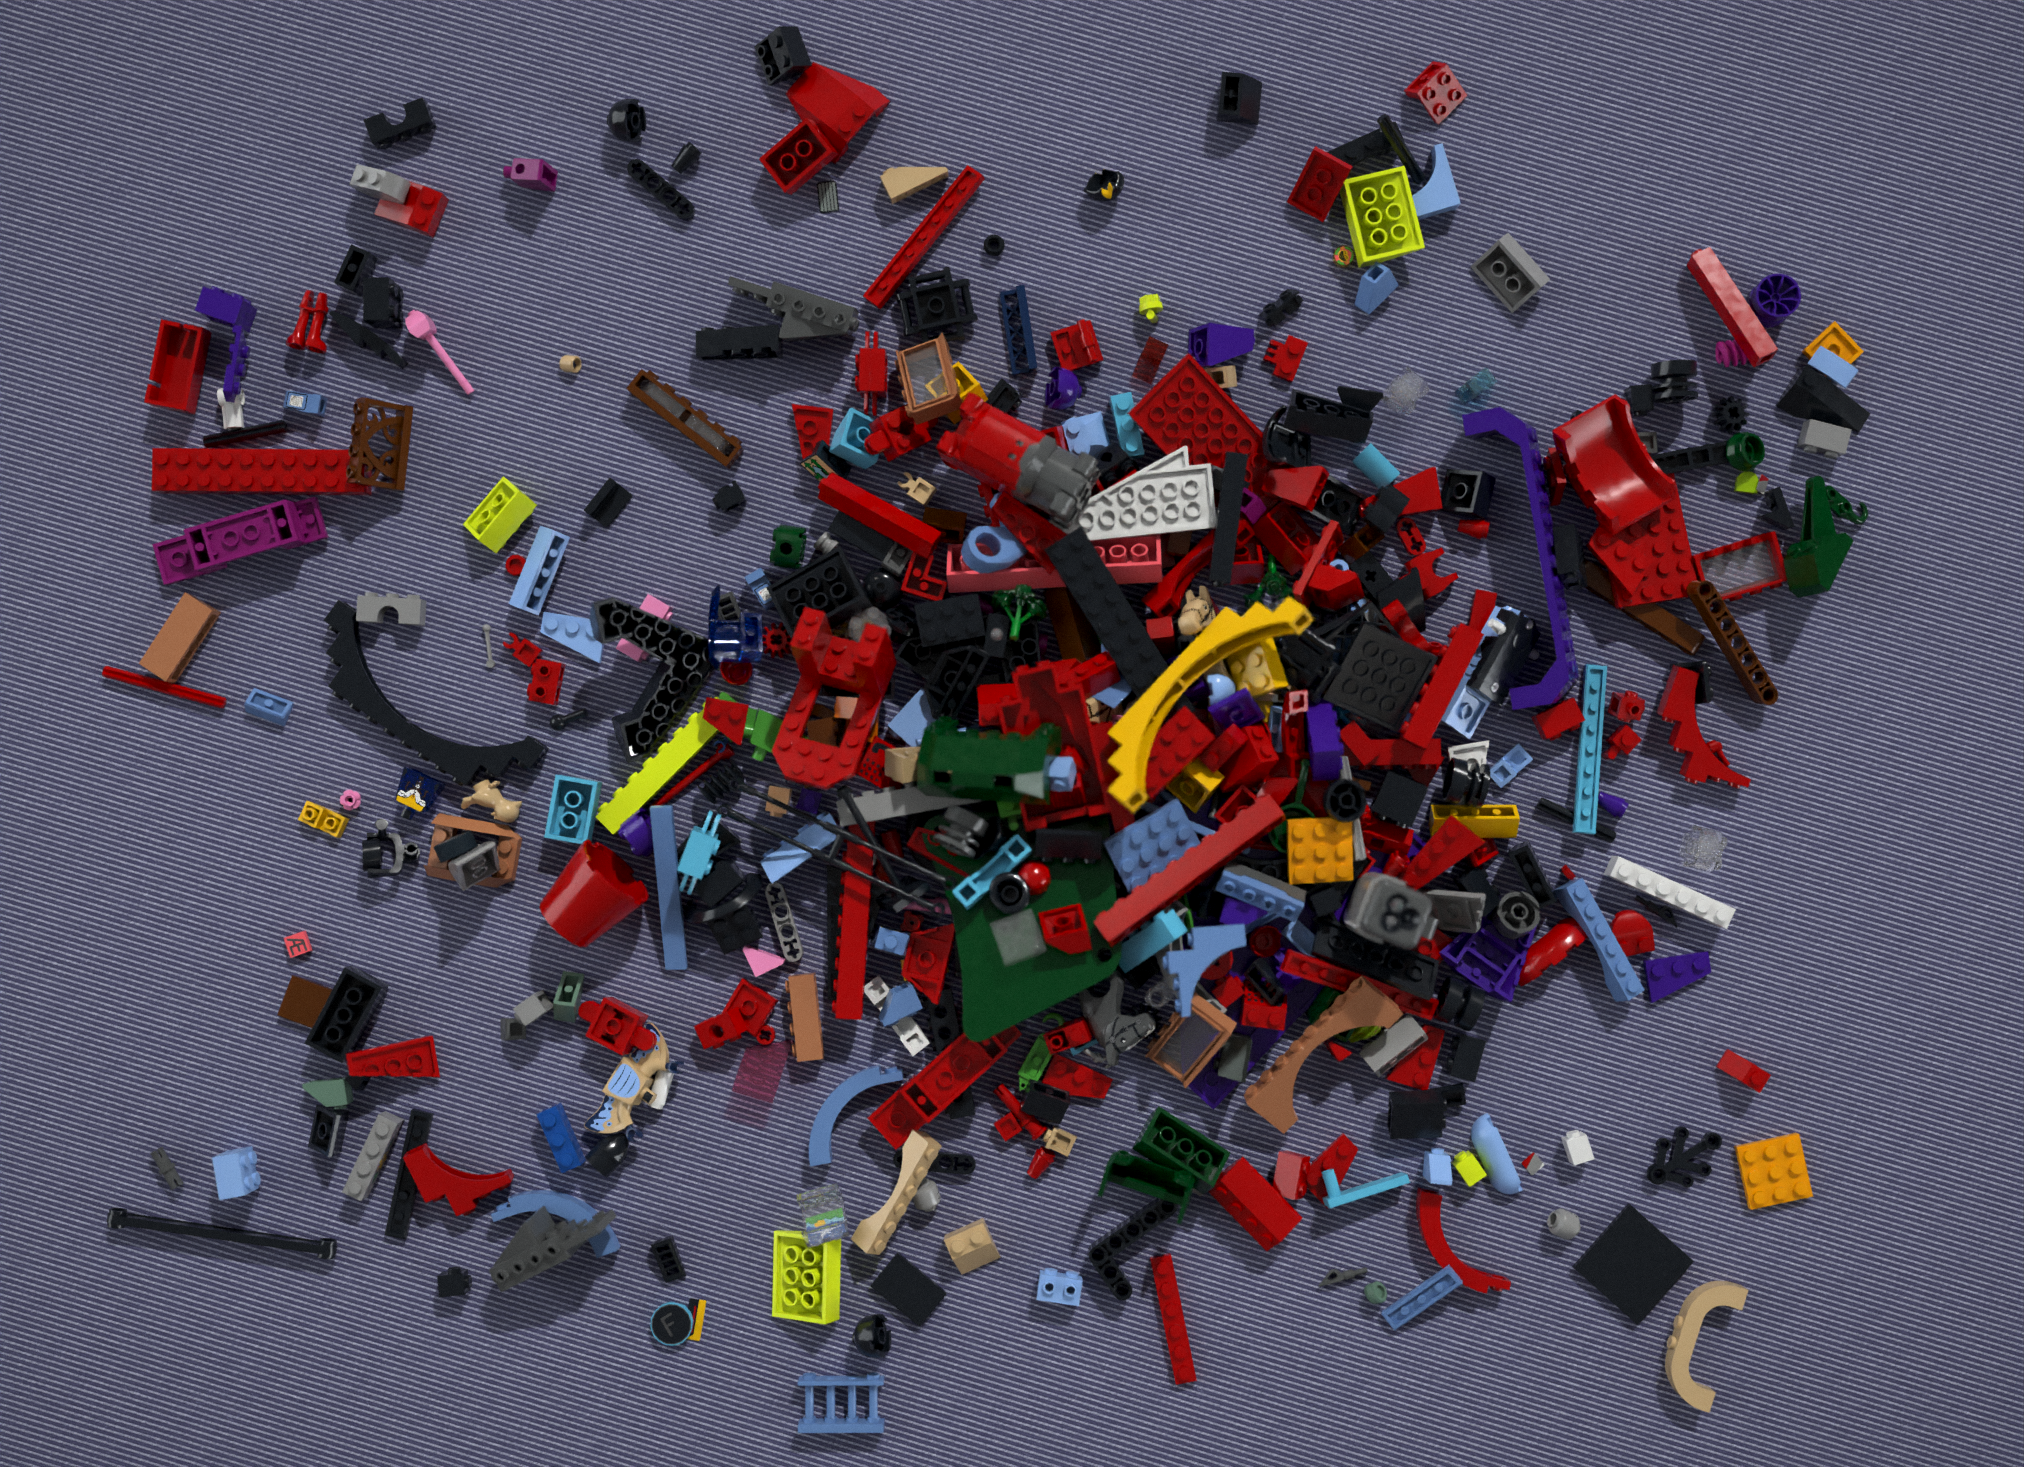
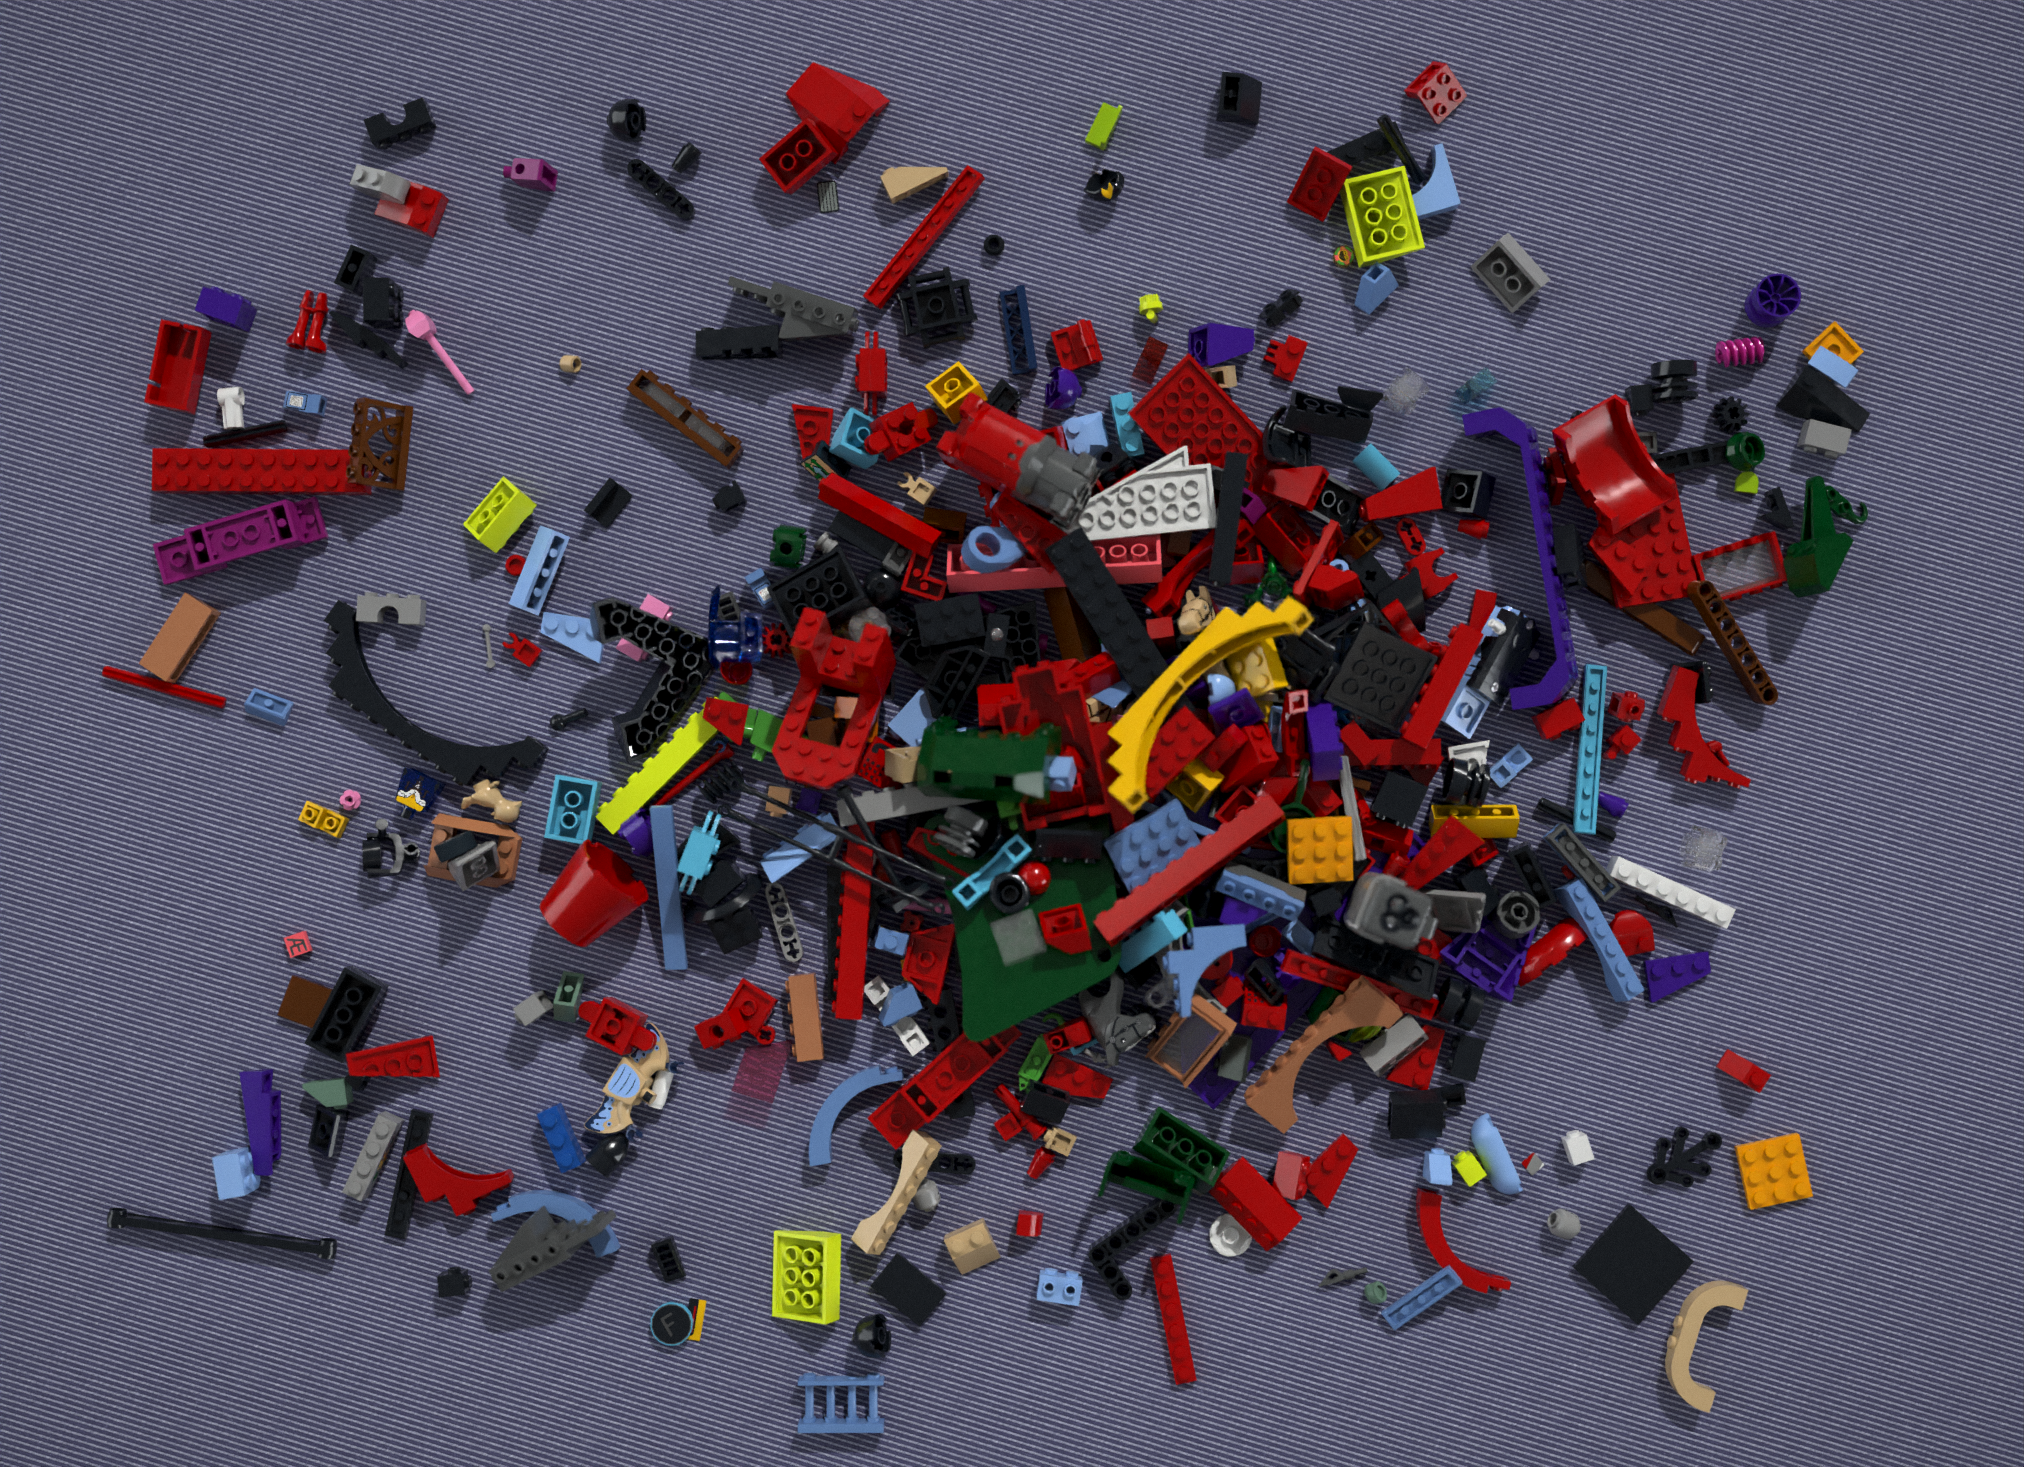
dark grey pin [150,1146,184,1190] -> none
dark purple wing [223,325,250,403] -> none
dark grey slope [500,1018,526,1040] -> none
red brick [527,659,566,706] -> none
bright pink slope [743,945,786,977] -> none
black slope [755,26,812,86] -> none
clear panel [796,1183,849,1248] -> none
window [894,332,963,425] -> none
dark green plant [989,584,1047,640] -> none
medium azure piece [1321,1169,1410,1208] -> none
black cylinder [1322,779,1367,822] -> none
black brick [1362,484,1410,535] -> none
brick [1686,247,1778,367] -> none
light grey sticker [1756,474,1769,495] -> none
none -> dark purple wedge [239,1069,282,1176]
none -> red brick [1016,1210,1044,1236]
none -> lime panel [1085,102,1123,151]
none -> white tile [1209,1213,1252,1257]
none -> dark grey piece [1542,823,1621,902]

